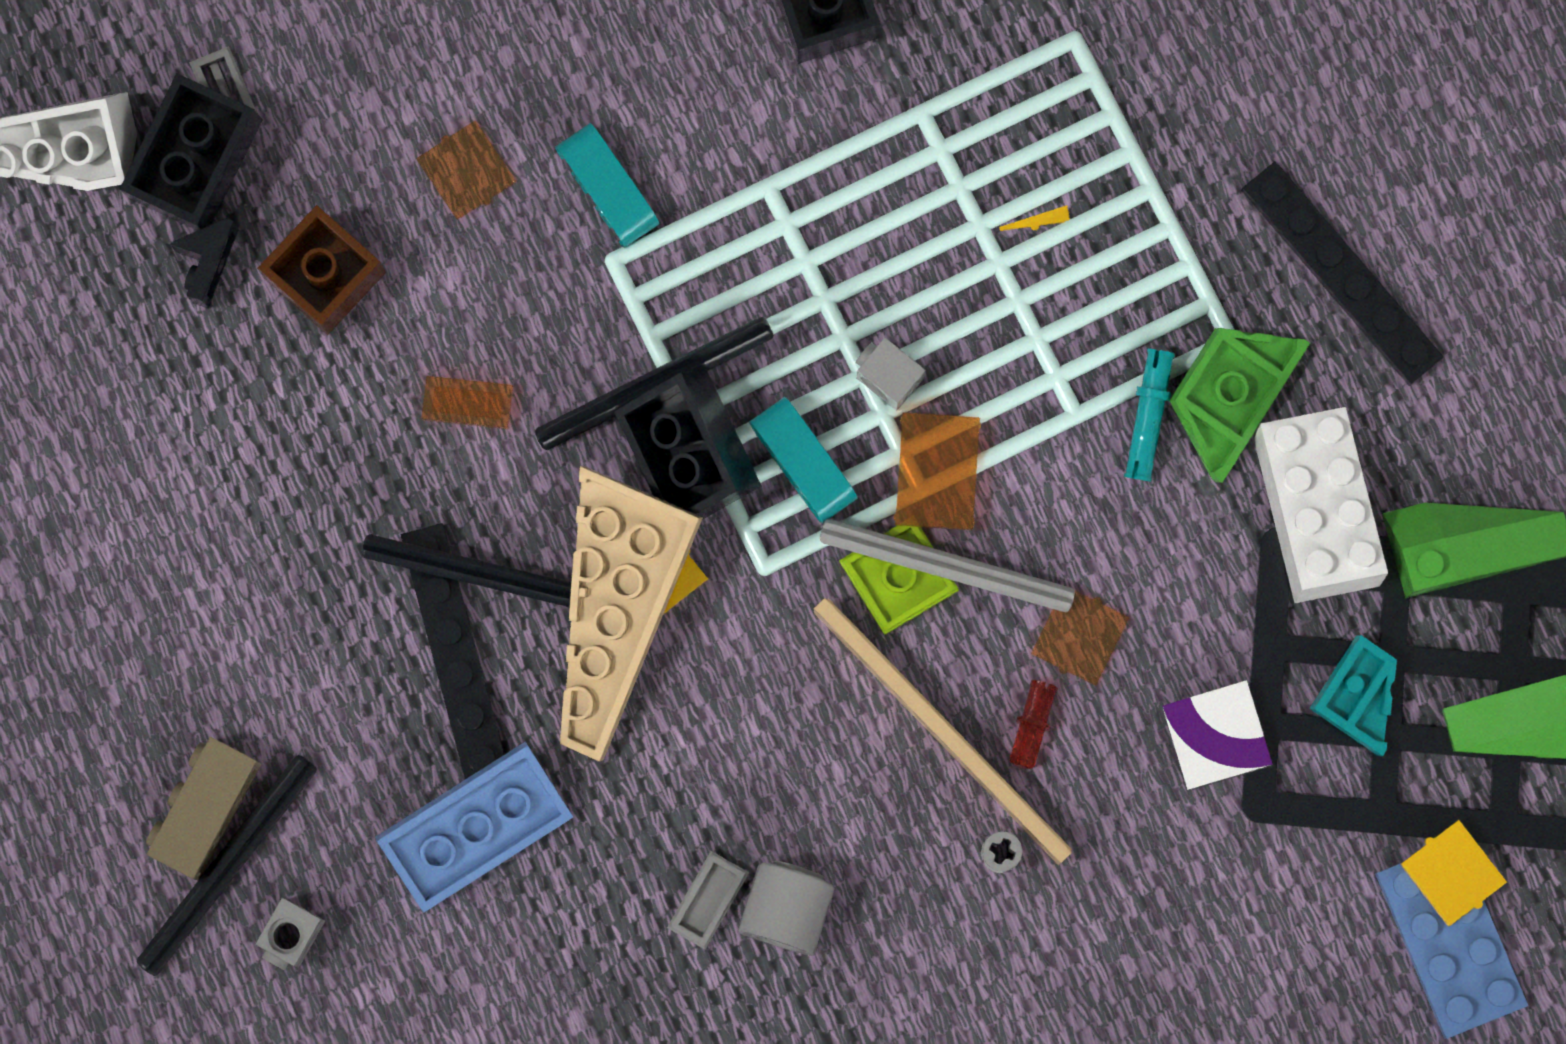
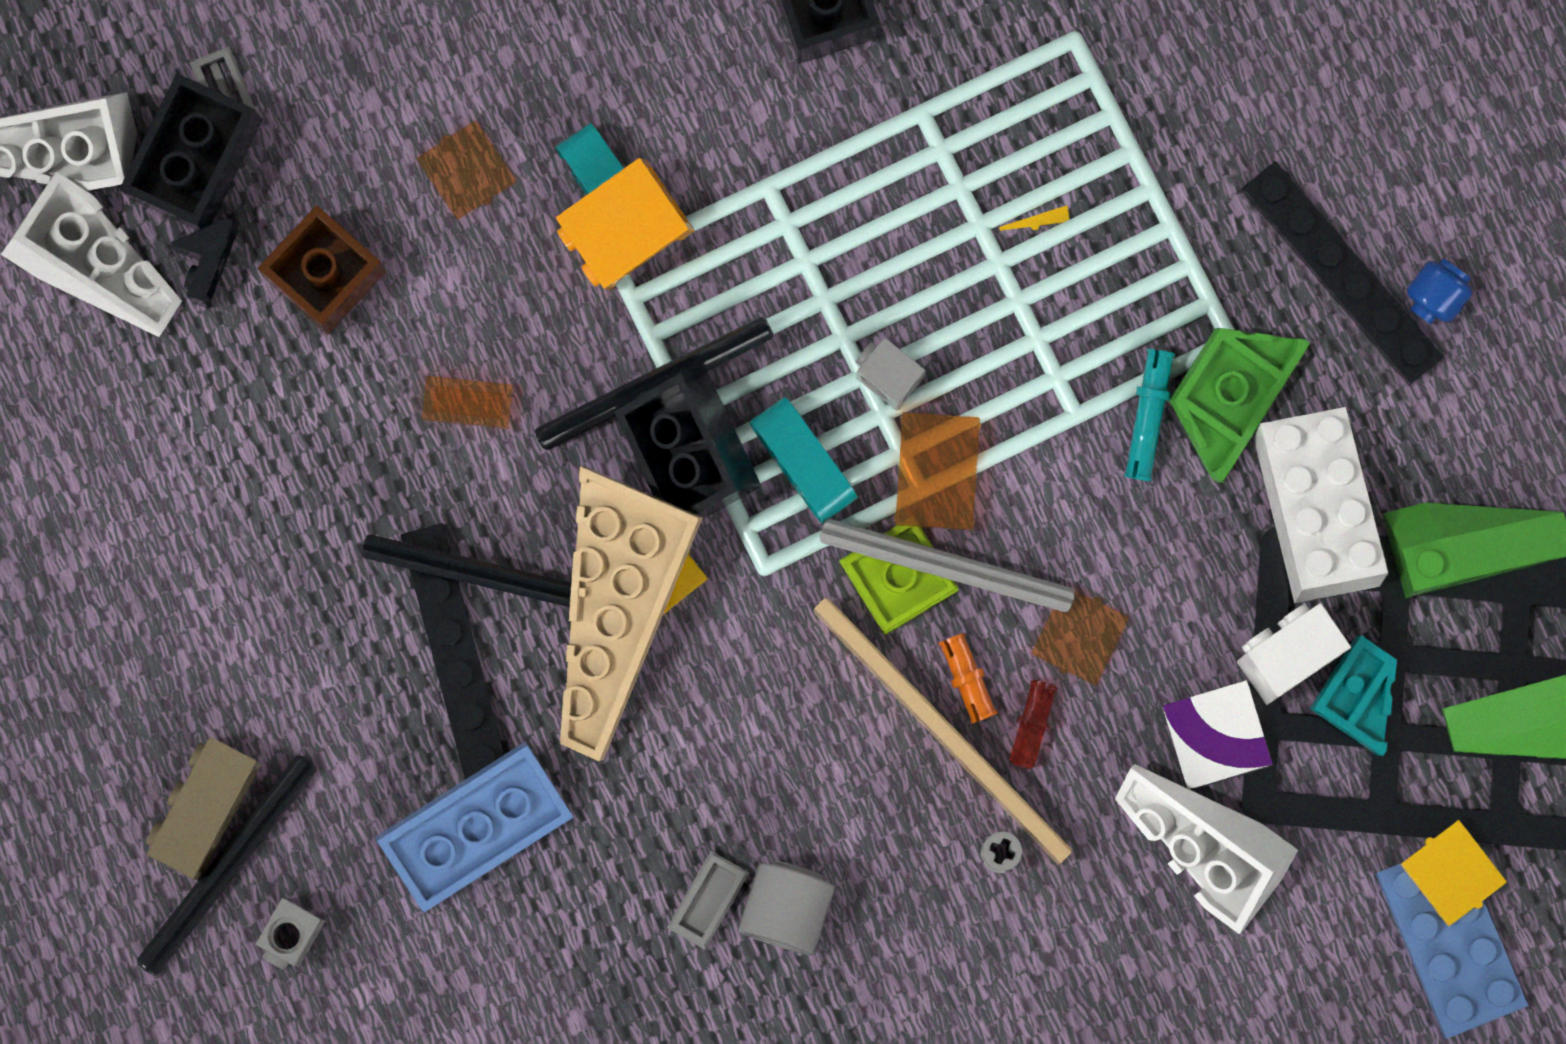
none -> white wedge [1,171,182,337]
none -> light orange panel [555,158,695,290]
none -> orange pin [938,632,998,724]
none -> white wedge [1115,764,1298,934]
none -> white brick [1237,603,1351,706]
none -> blue head [1407,258,1472,324]

